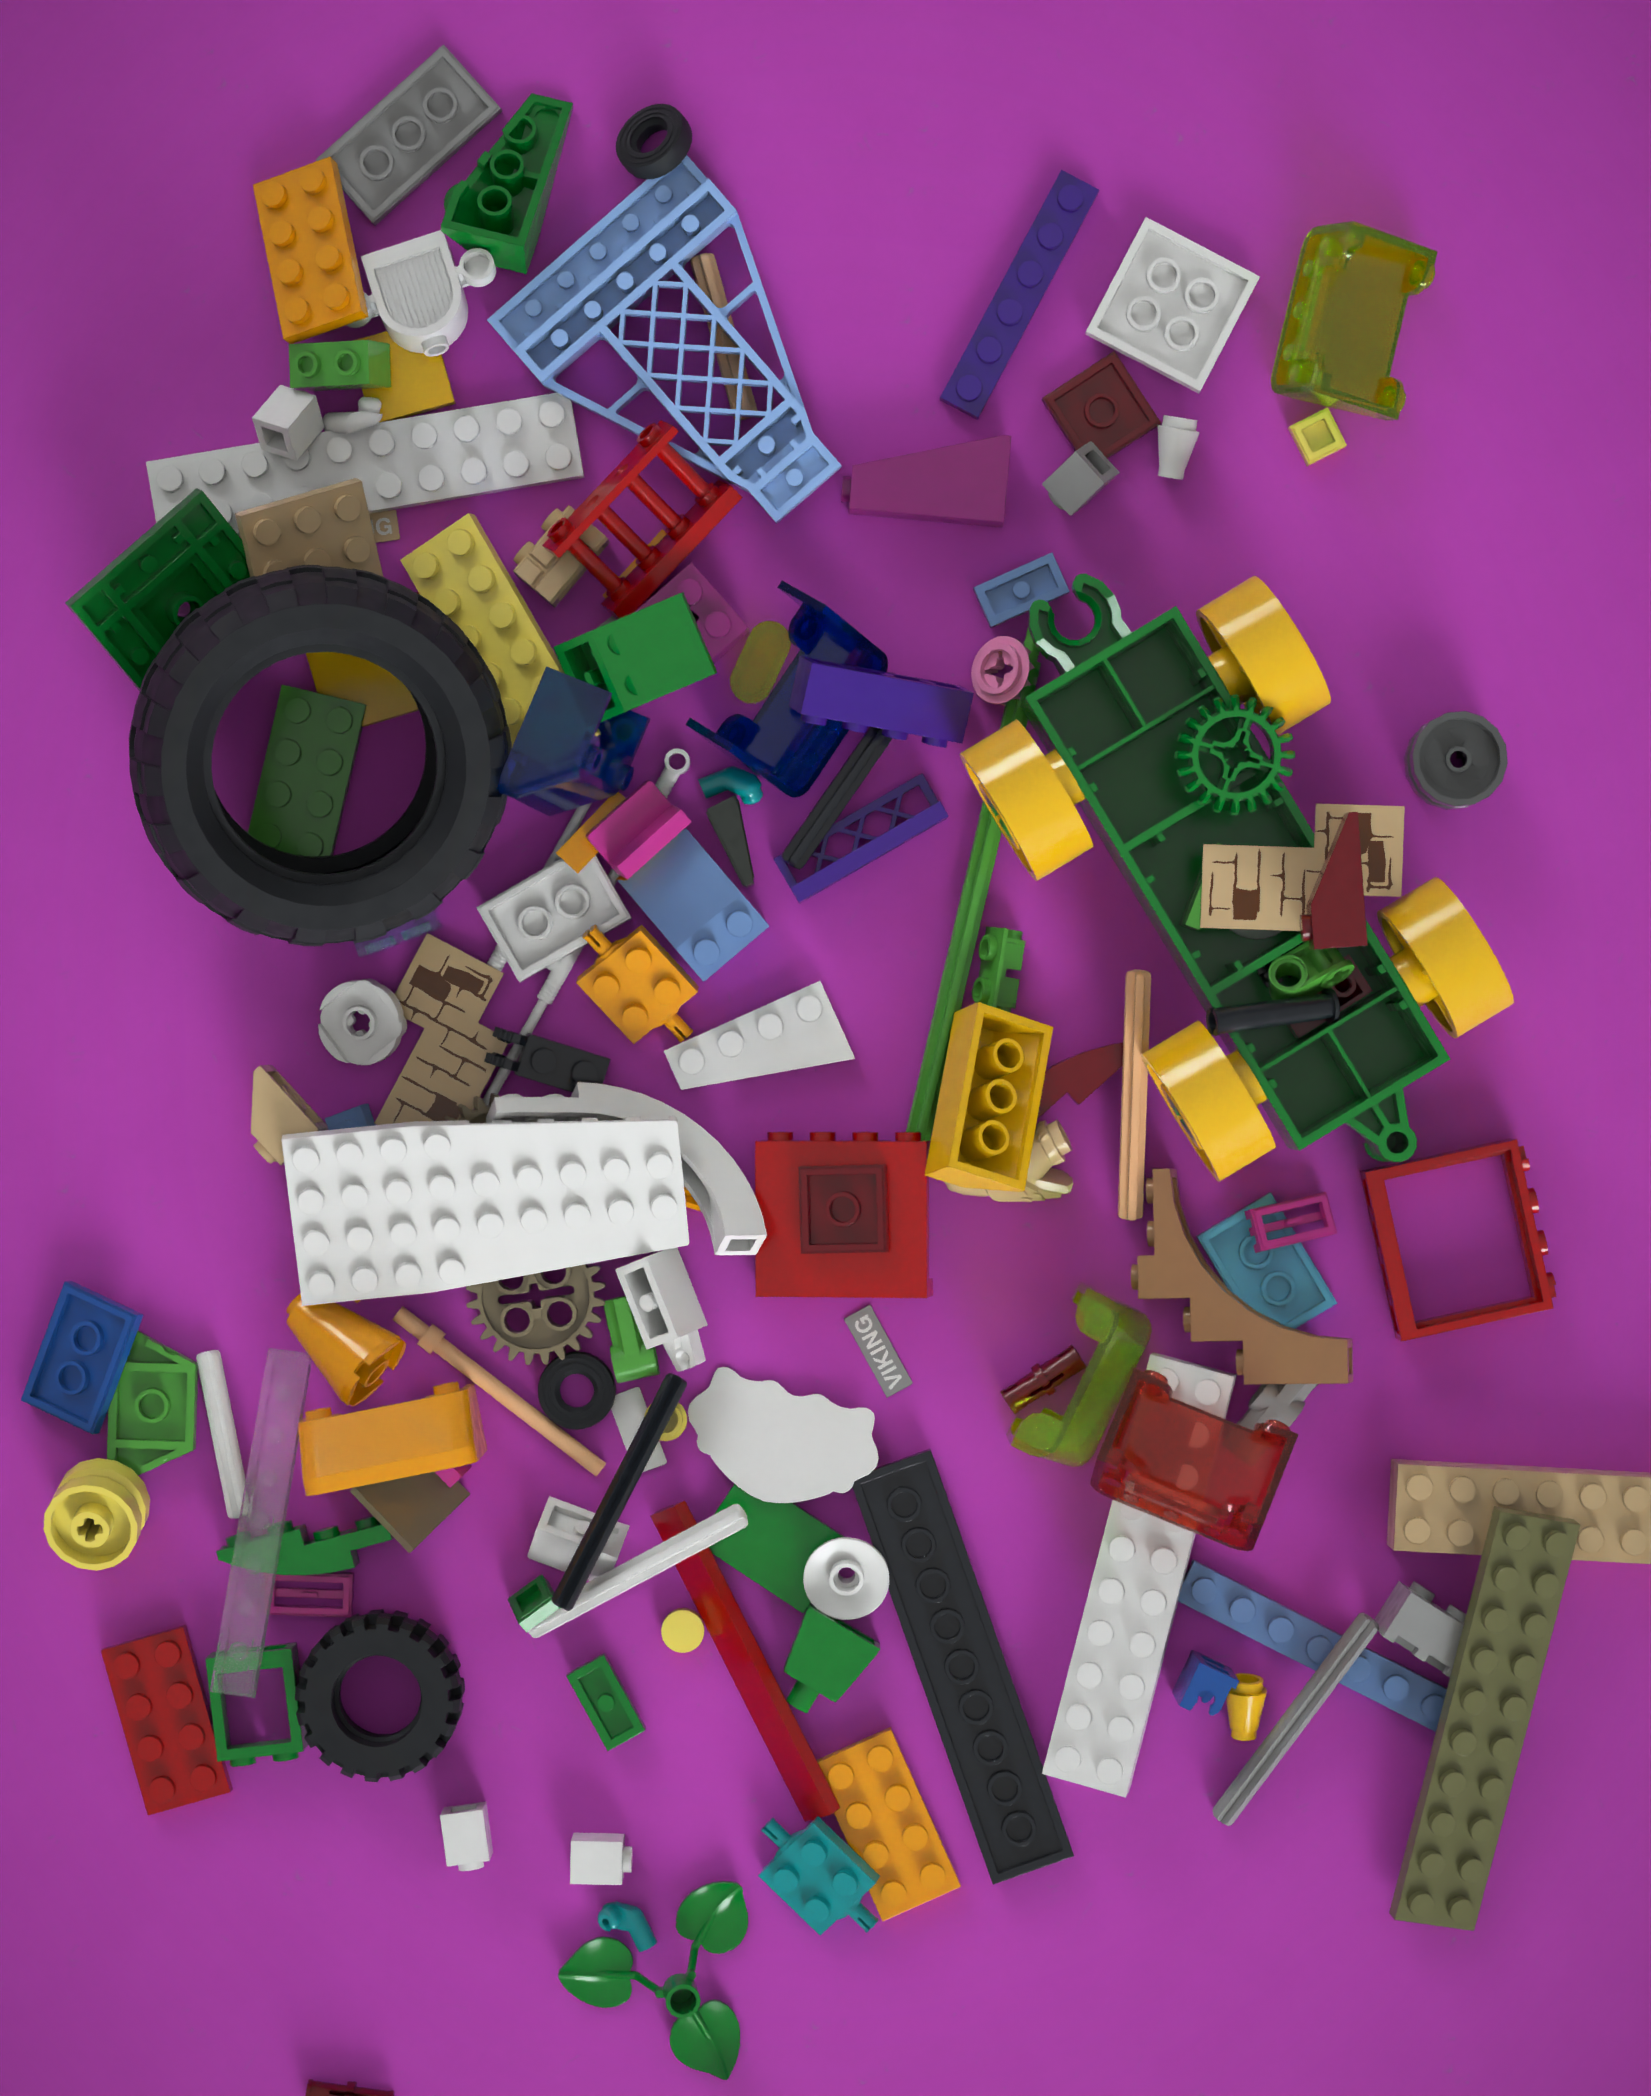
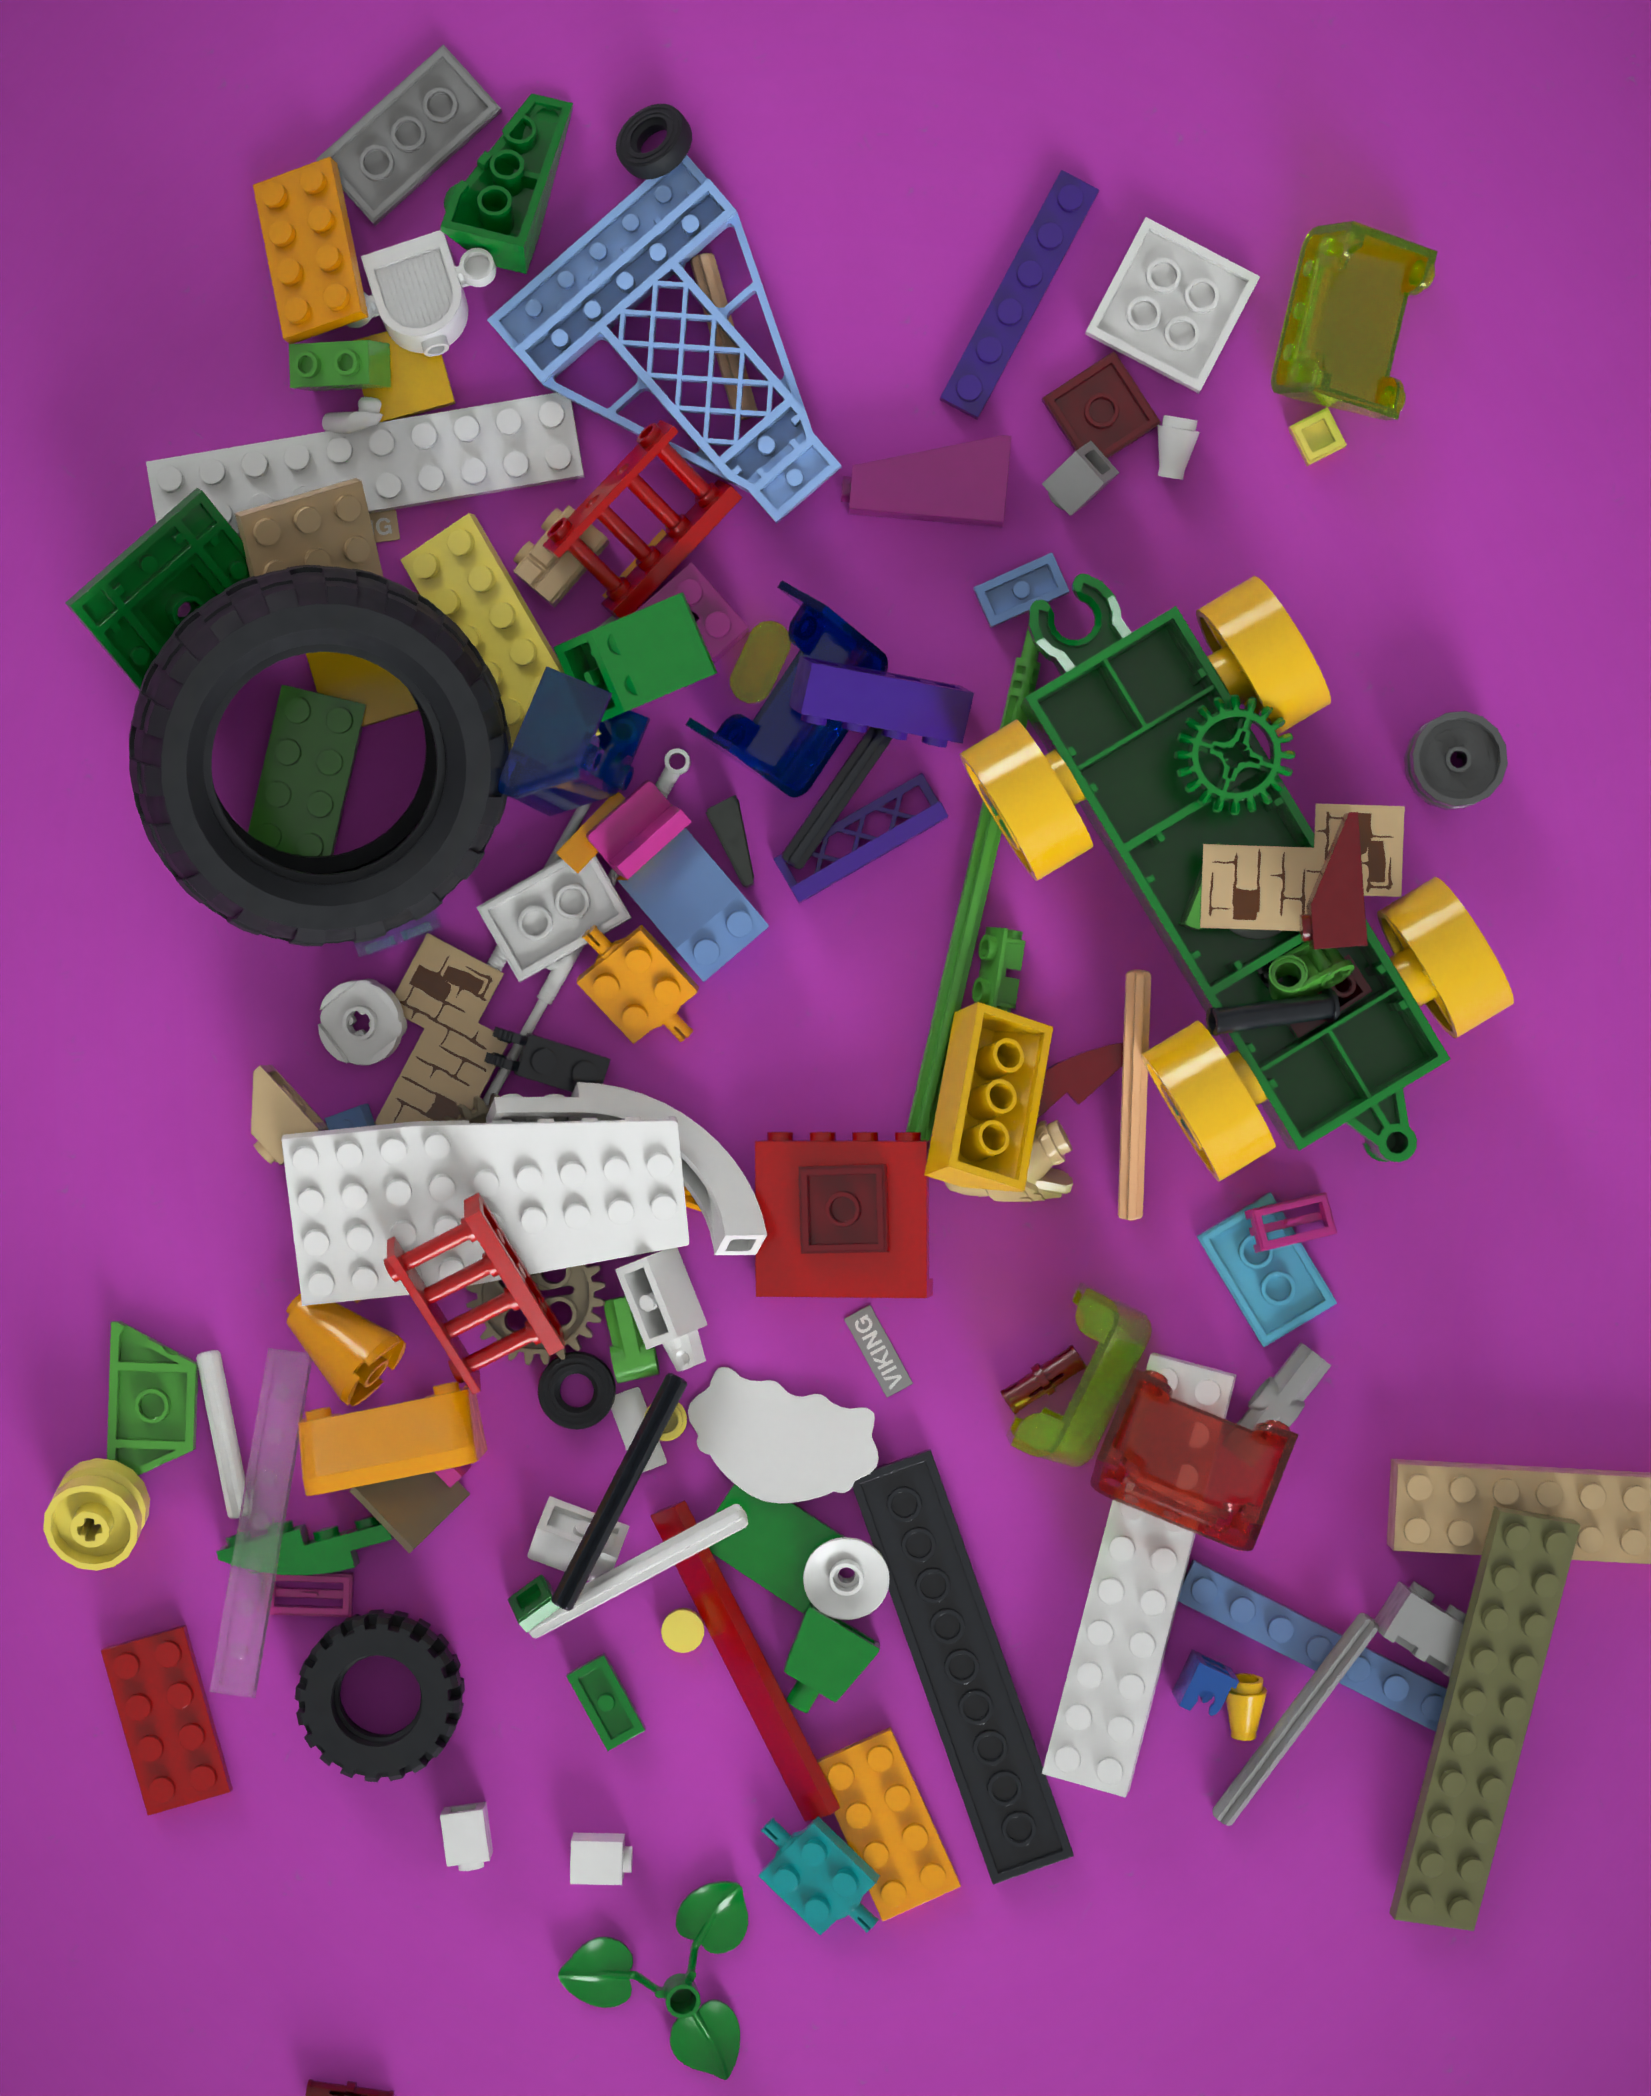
blue tile [21,1281,144,1435] -> none
green window [205,1642,308,1767] -> none
white brick [252,385,325,461] -> none
light nougat bar [392,1306,606,1476] -> none
teal arm [597,1901,658,1952] -> none
white wing [664,981,855,1090] -> none
teal arm [698,766,763,805] -> none
bright pink gear [971,636,1035,706] -> none
medium nougat arch [1131,1168,1353,1385] -> none
red window [1359,1138,1557,1341] -> none
none -> red fence [383,1193,565,1395]

